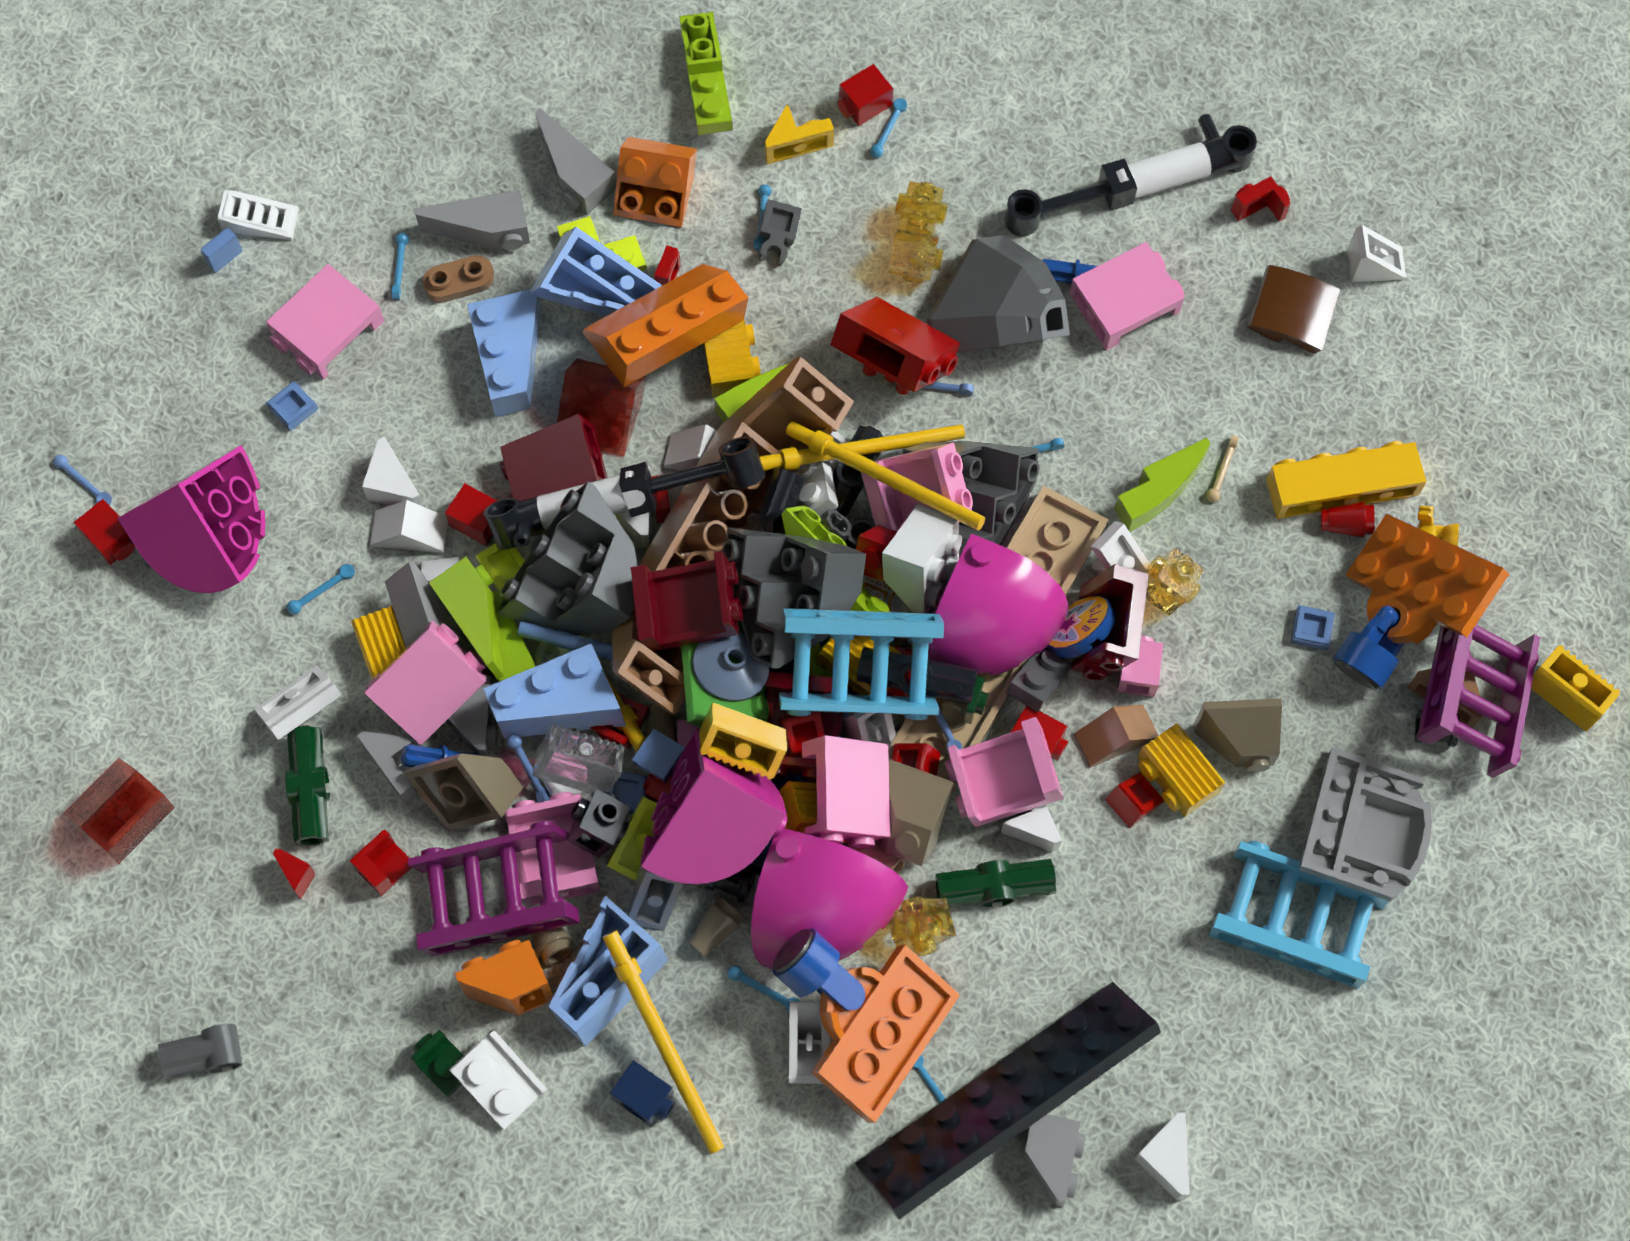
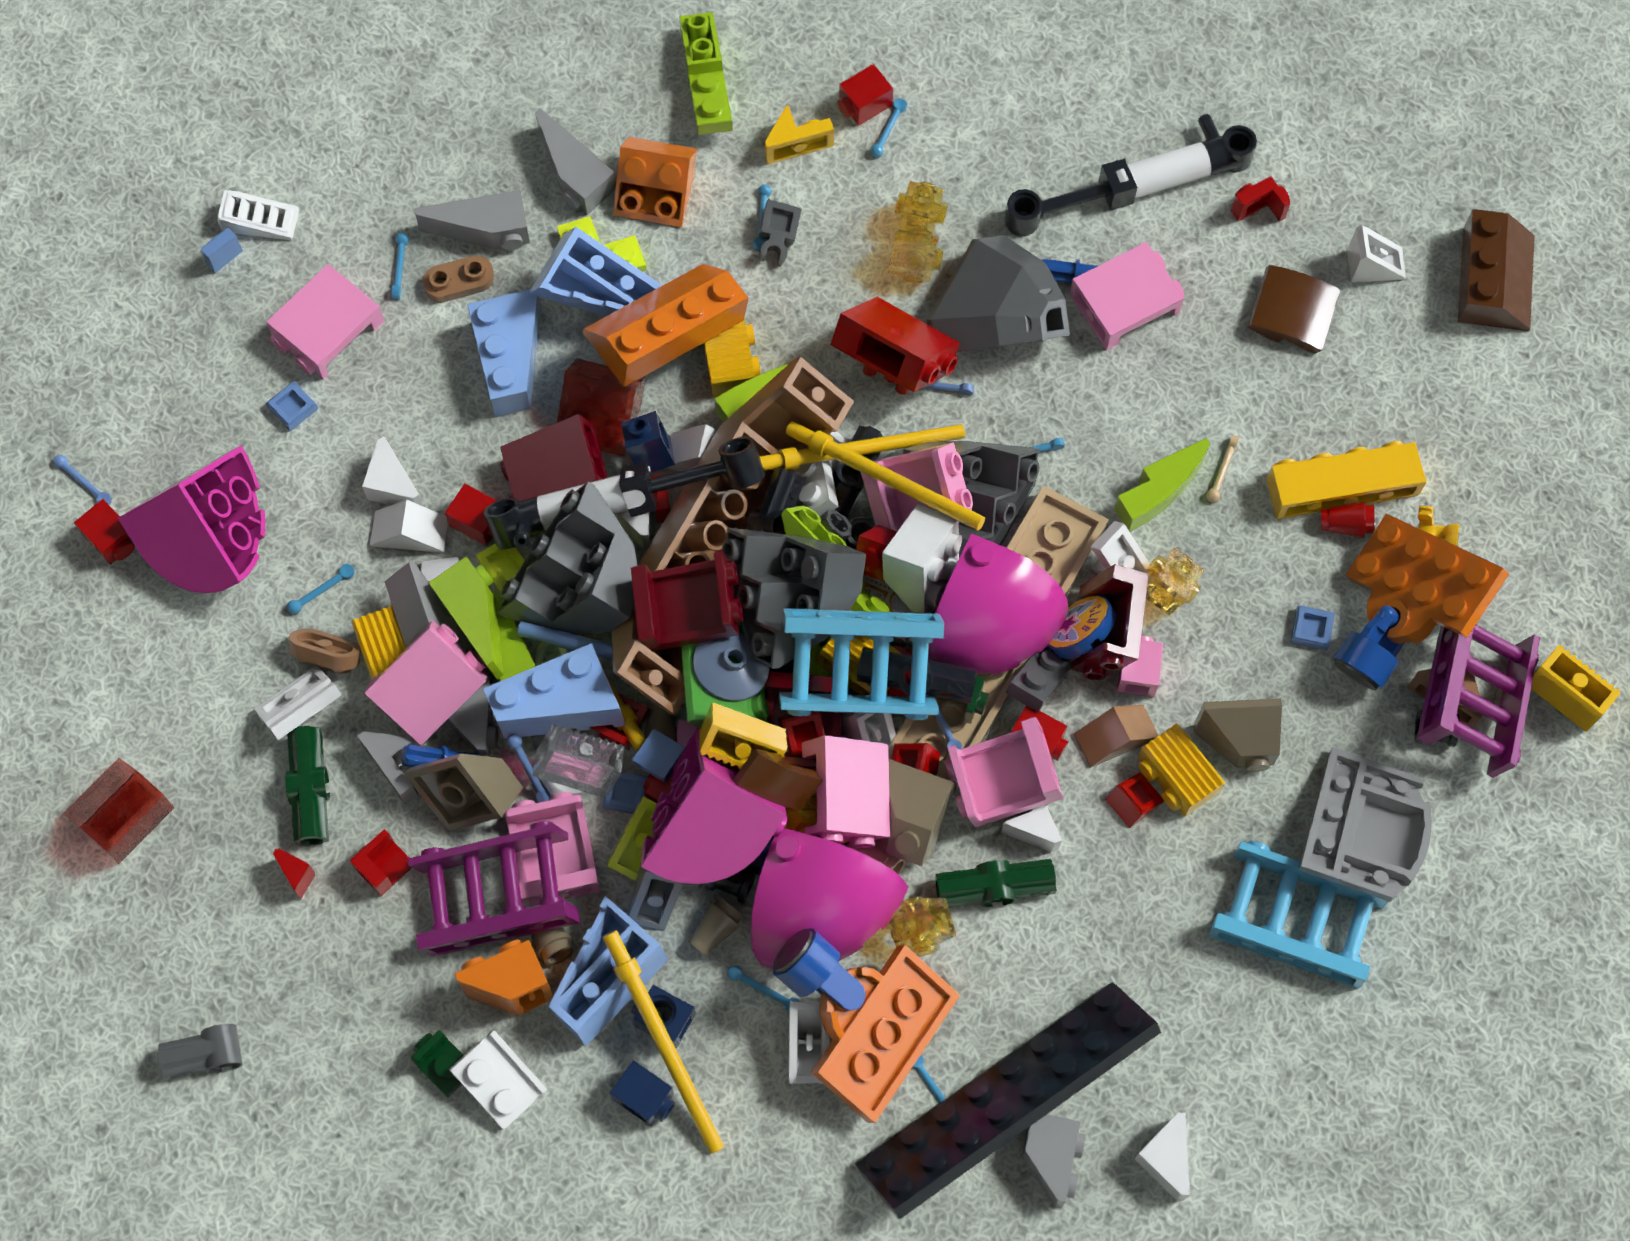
black brick [567,789,630,858] -> none
red tile [654,245,681,286] -> none
none -> medium nougat plate [289,629,361,674]
none -> dark blue brick [621,411,675,473]
none -> dark blue brick [631,984,696,1049]
none -> reddish brown slope [733,749,823,811]
none -> reddish brown slope [1458,209,1535,331]

